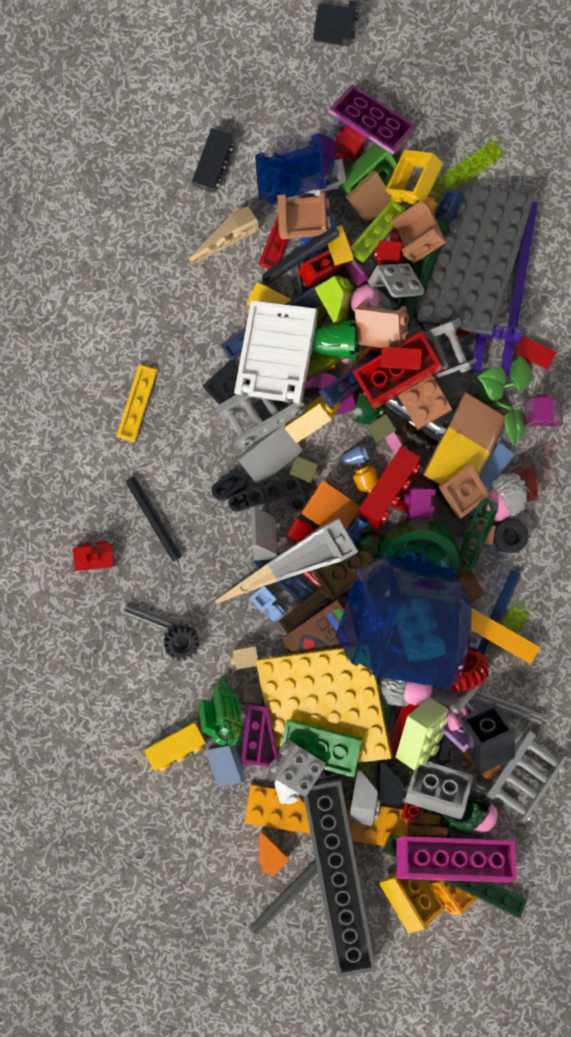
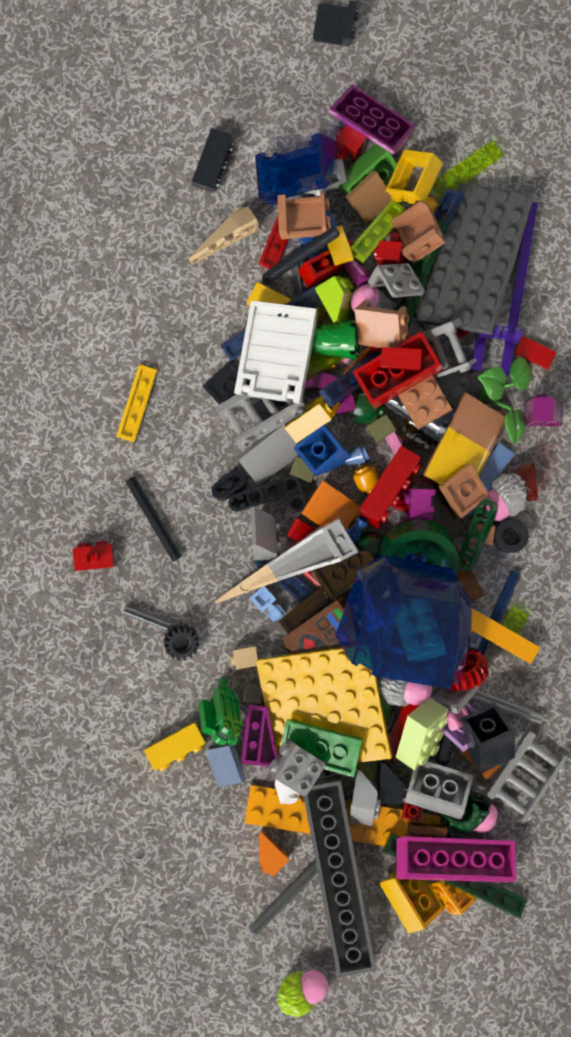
none -> hair [277,970,329,1018]
none -> blue slope [294,424,352,476]

